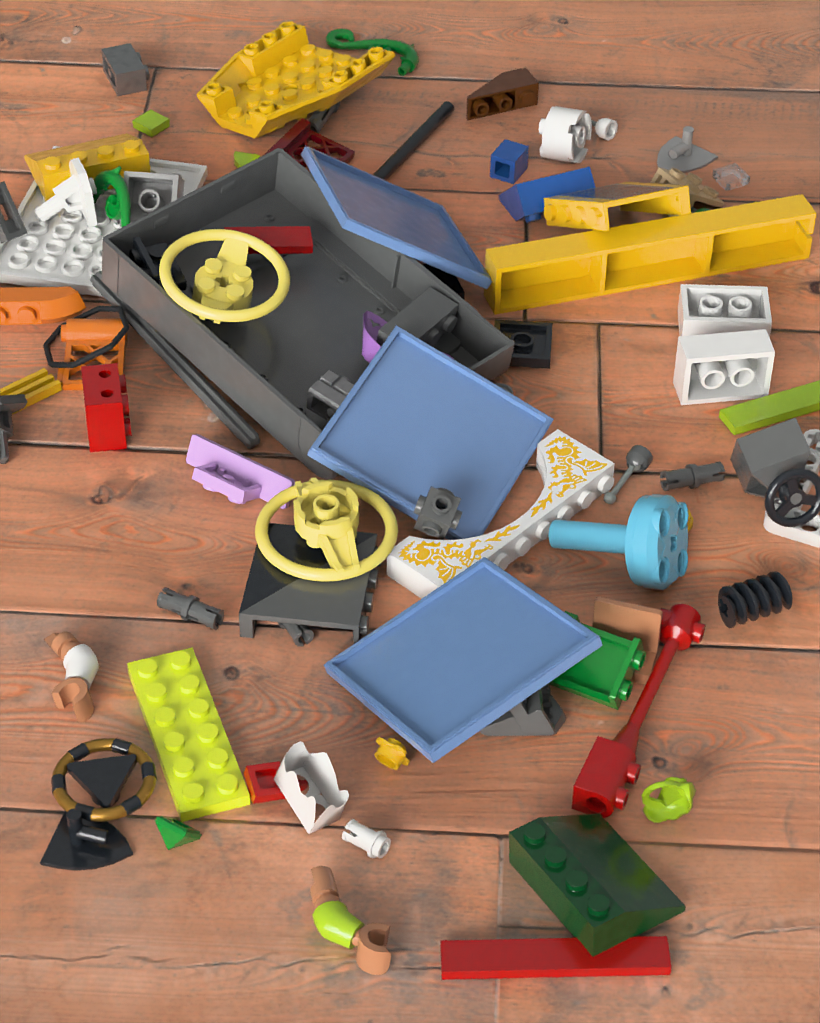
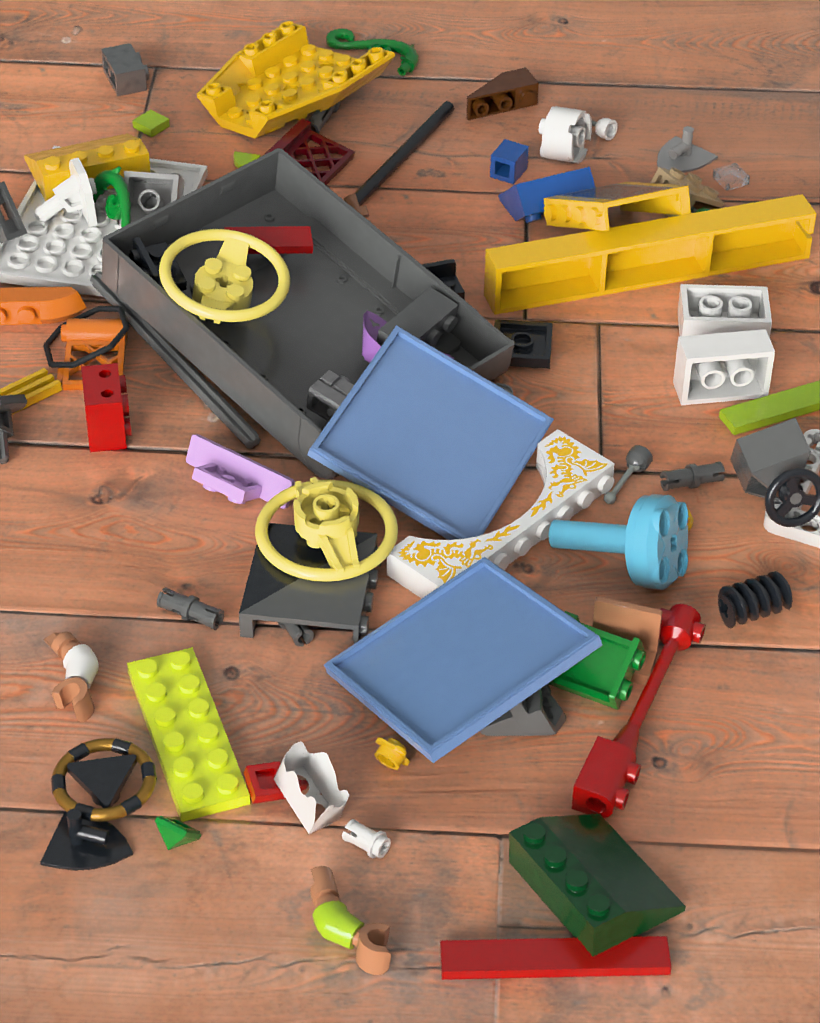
medium blue tile [301,146,492,289] -> none
dark grey brick [413,486,462,540] -> none
lime piece [641,777,696,823] -> none

